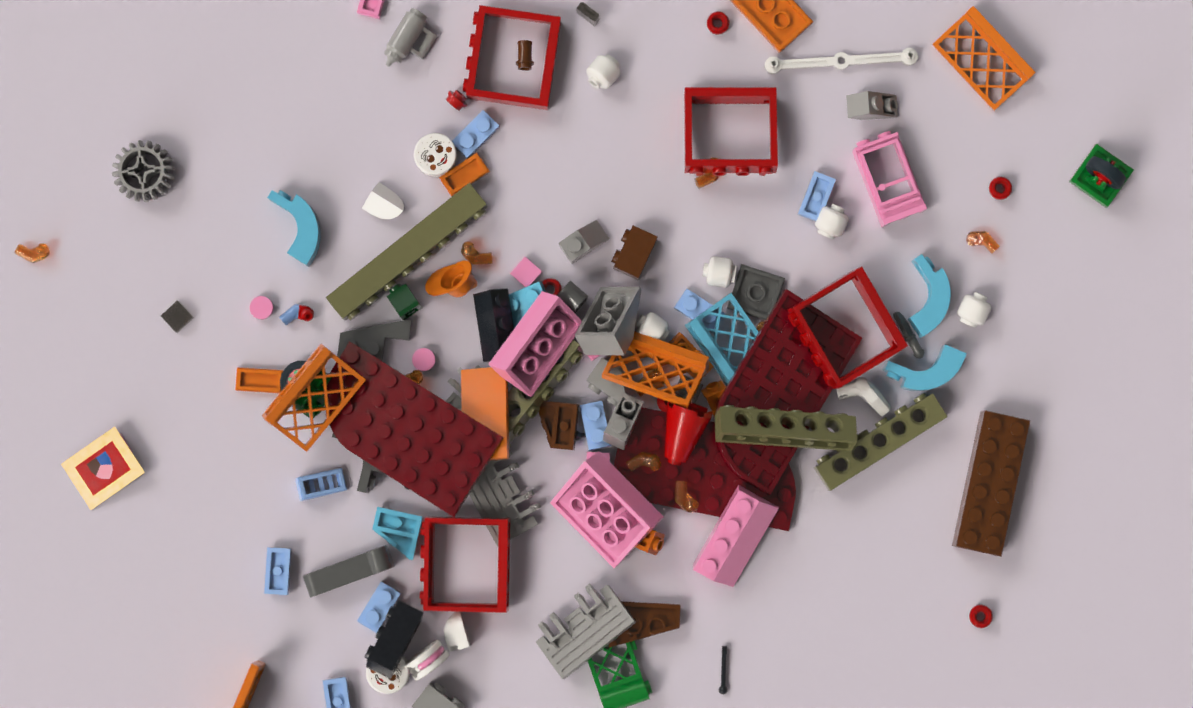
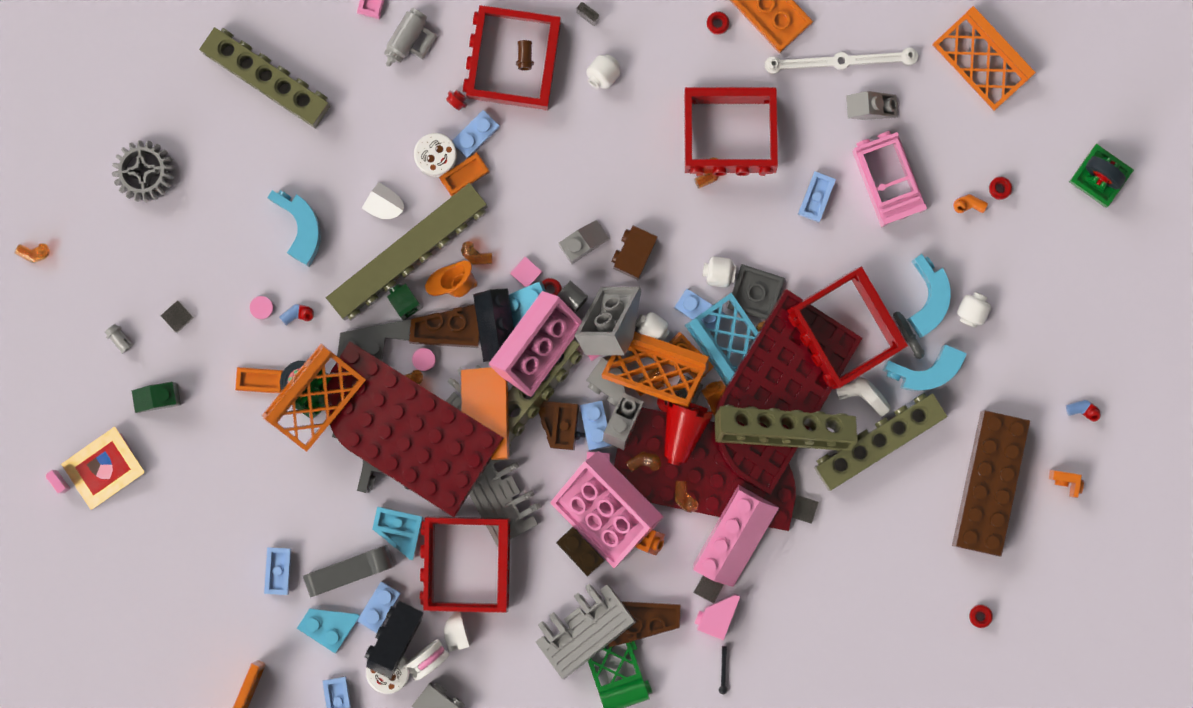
light blue slope [295,468,347,502] -> none
white head [815,204,849,239] -> none
clear orange arm [966,231,1000,254] -> none
none -> bright pink tile [45,470,71,493]
none -> light grey pin [105,324,134,354]
none -> dark green slope [131,382,181,413]
none -> olive brick [199,27,331,129]
none -> medium azure wing [297,608,360,653]
none -> reddish brown wing [409,304,479,348]
none -> dark brown brick [556,527,604,577]
none -> clear smoke tile [693,575,724,604]
none -> bright pink slope [694,594,740,640]
none -> clear smoke tile [792,495,818,524]
none -> orange arm [953,194,988,213]
none -> orange bracket [1049,470,1084,498]
none -> arm [1066,400,1101,422]

